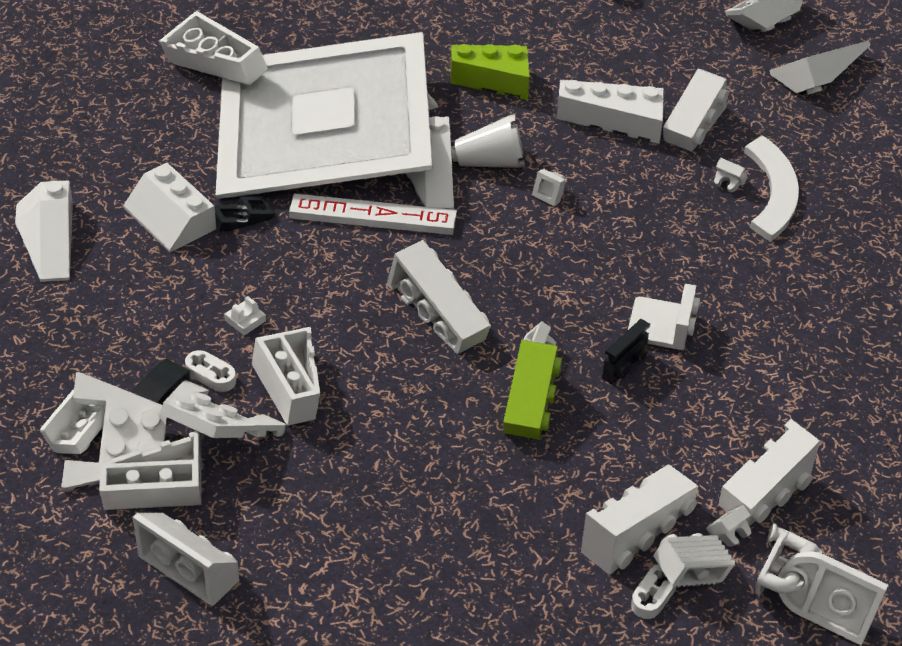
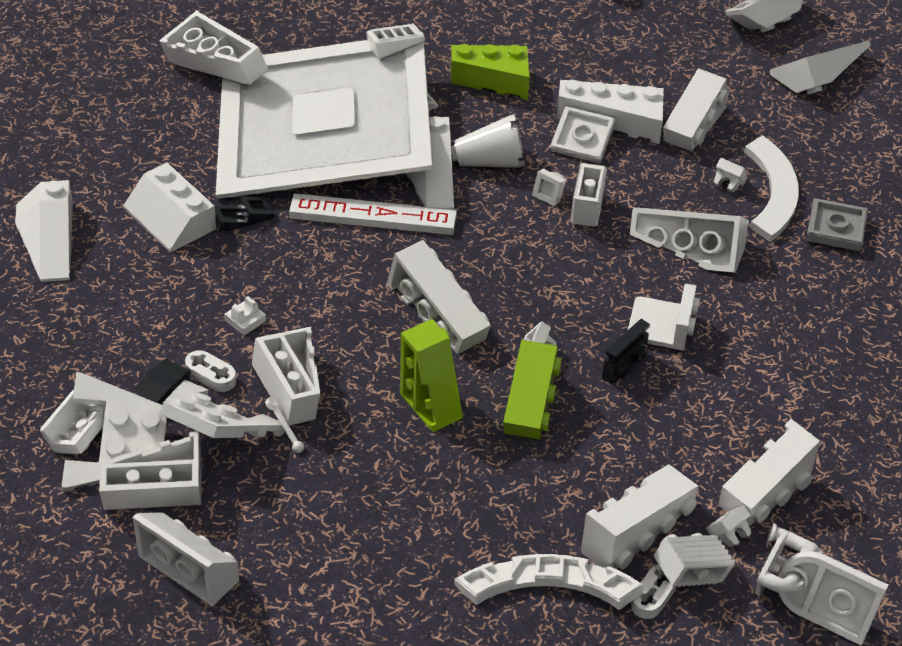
none -> white hinge [265,396,304,453]
none -> white slope [366,24,425,59]
none -> lime wedge [400,319,463,433]
none -> white tile [454,554,643,610]
none -> white plate [550,106,616,164]
none -> white brick [571,163,607,227]
none -> white wedge [630,207,748,273]
none -> light grey plate [806,198,868,251]

